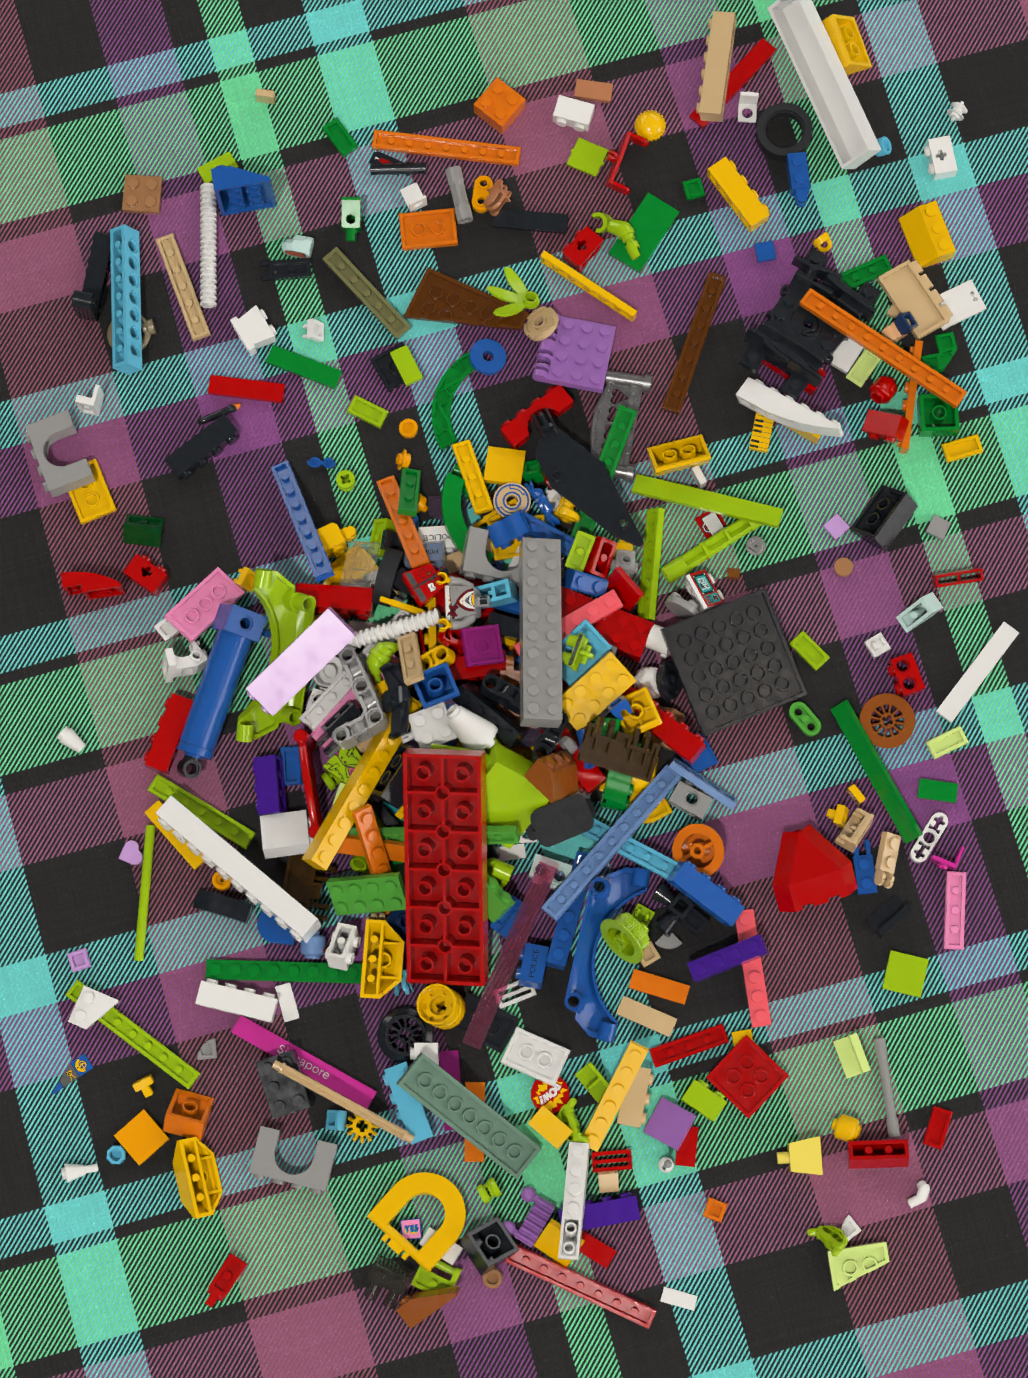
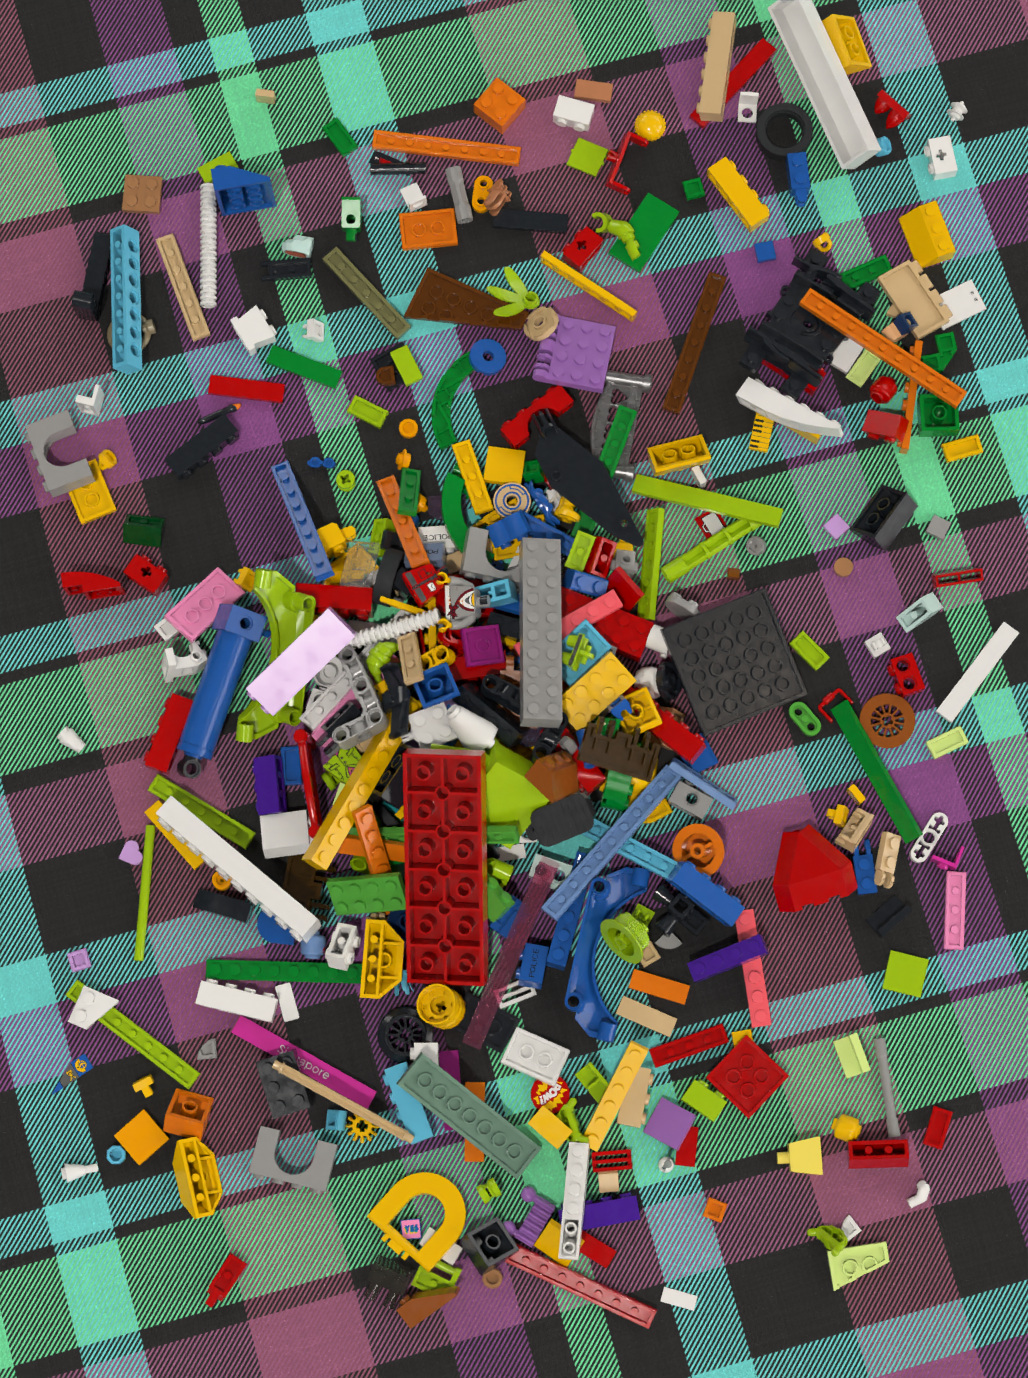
slope [684,570,724,613] -> none
green tile [917,778,958,804] -> none
none -> yellow tile [98,449,117,470]
none -> reddish brown tile [376,366,396,387]
none -> red piece [818,688,853,723]
none -> red tile [874,89,911,129]

